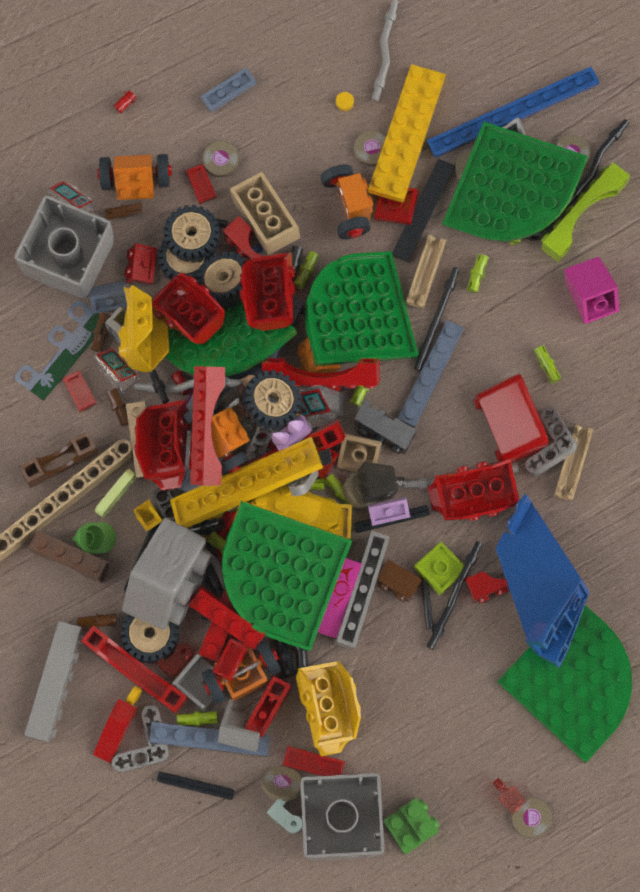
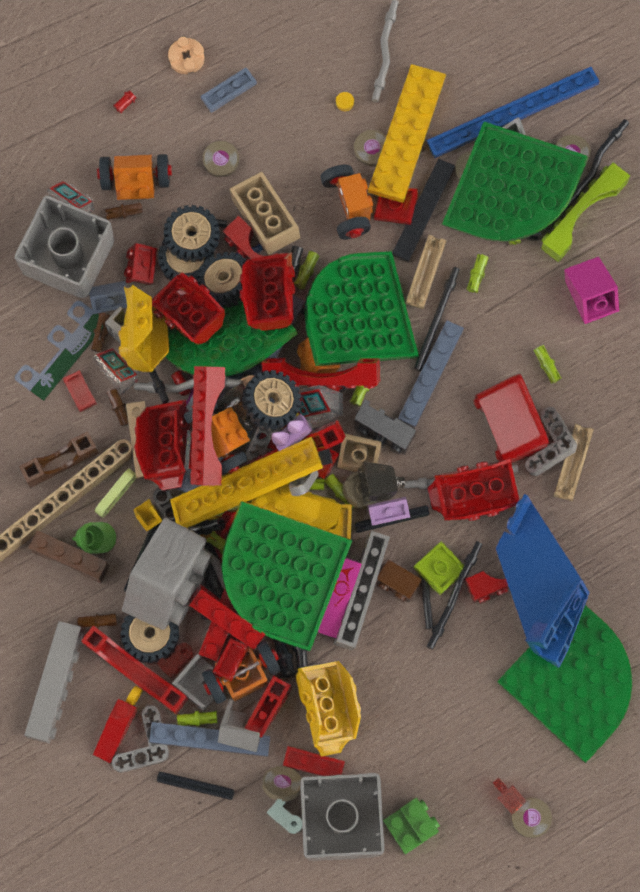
red tile [185,164,217,205] -> none
none -> light nougat plate [168,37,205,74]

